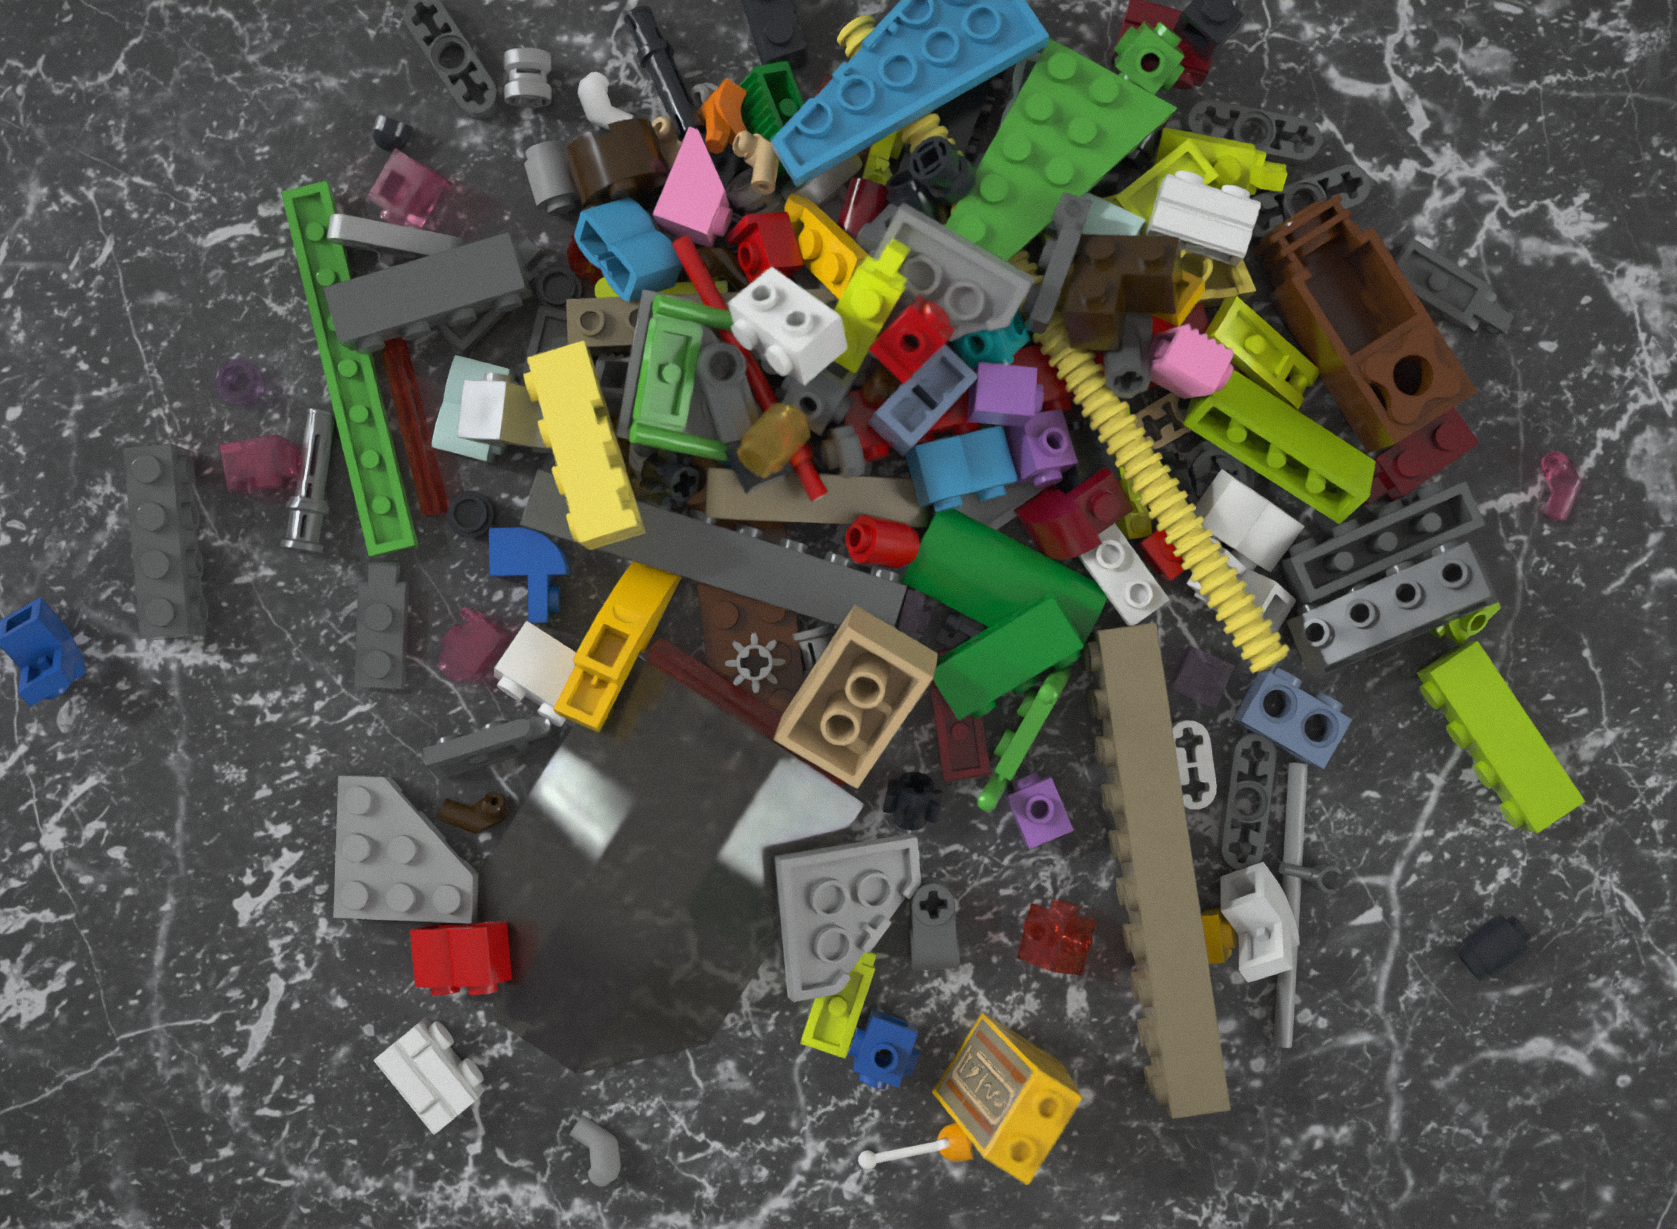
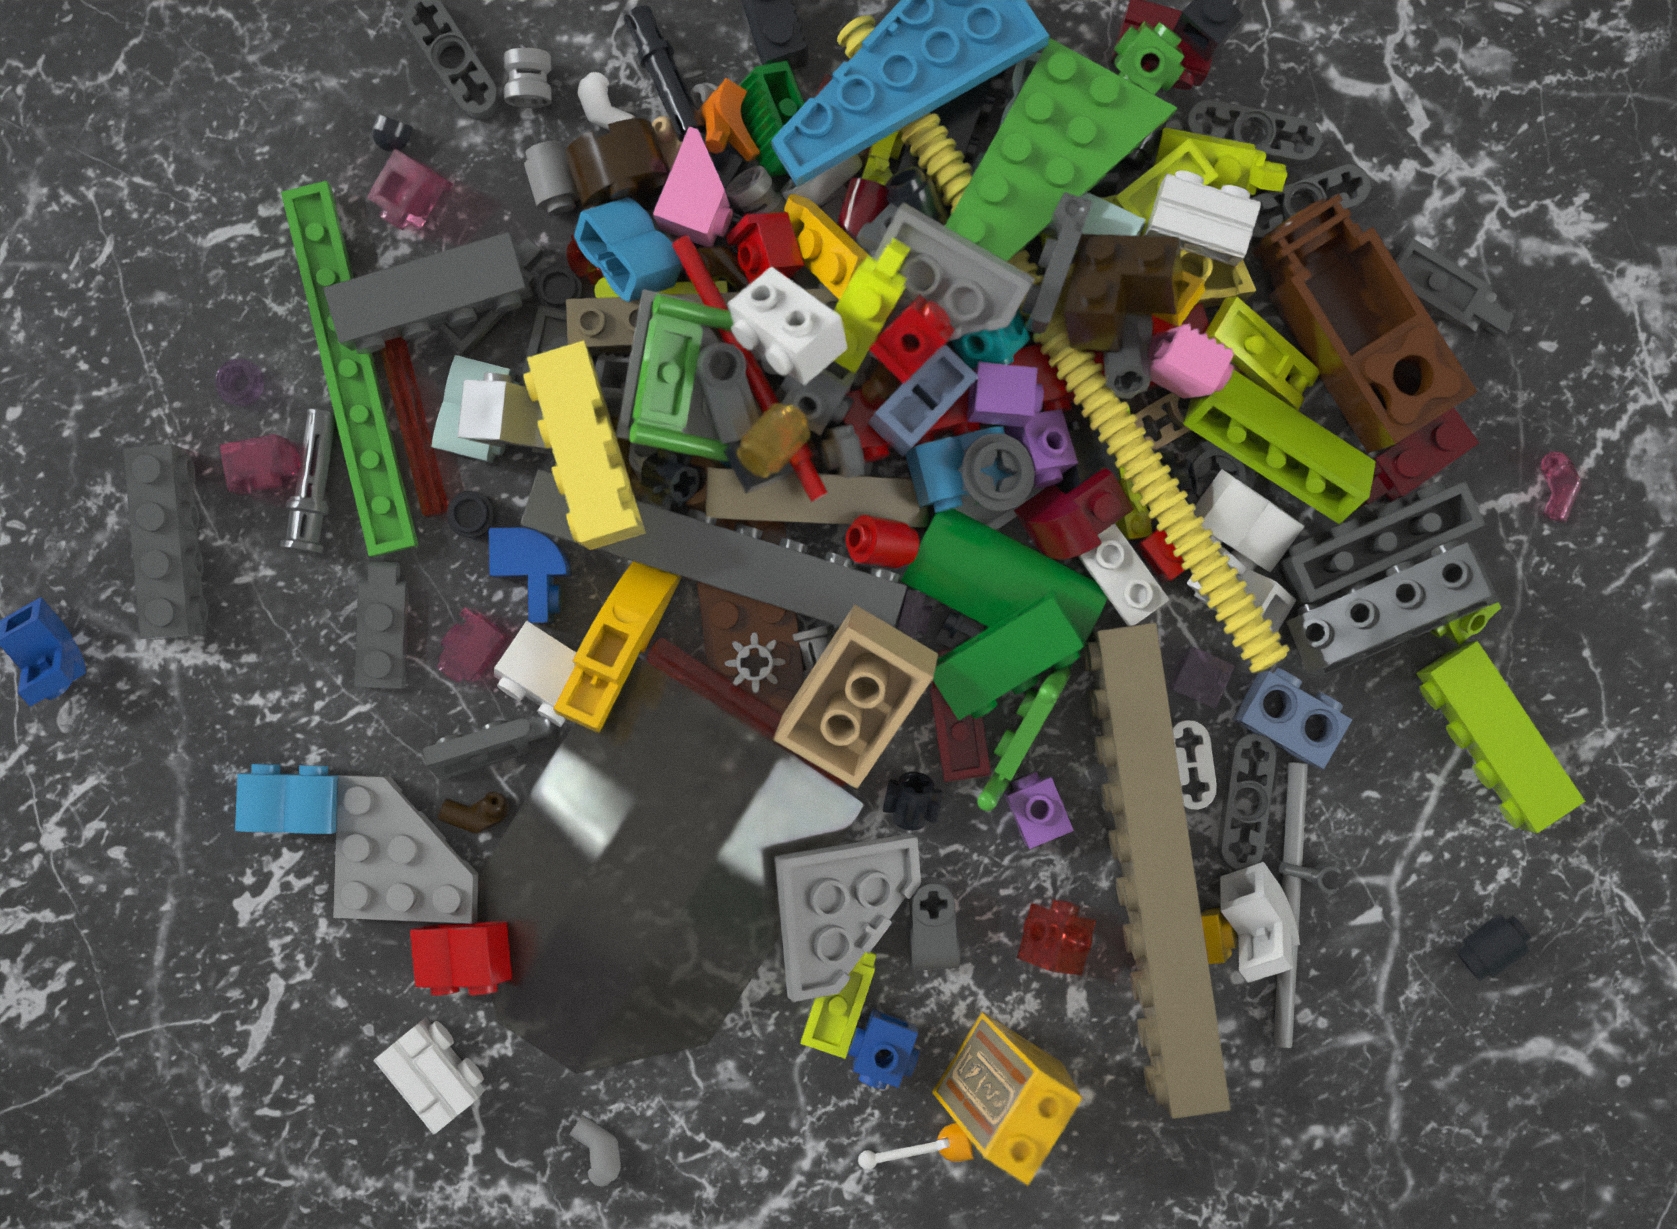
light grey beam [327,214,469,260] -> none
tan arm [732,131,779,194] -> none
black wheel [909,136,976,204] -> none
none -> dark azure brick [235,764,340,834]
none -> dark grey gear [958,433,1034,512]

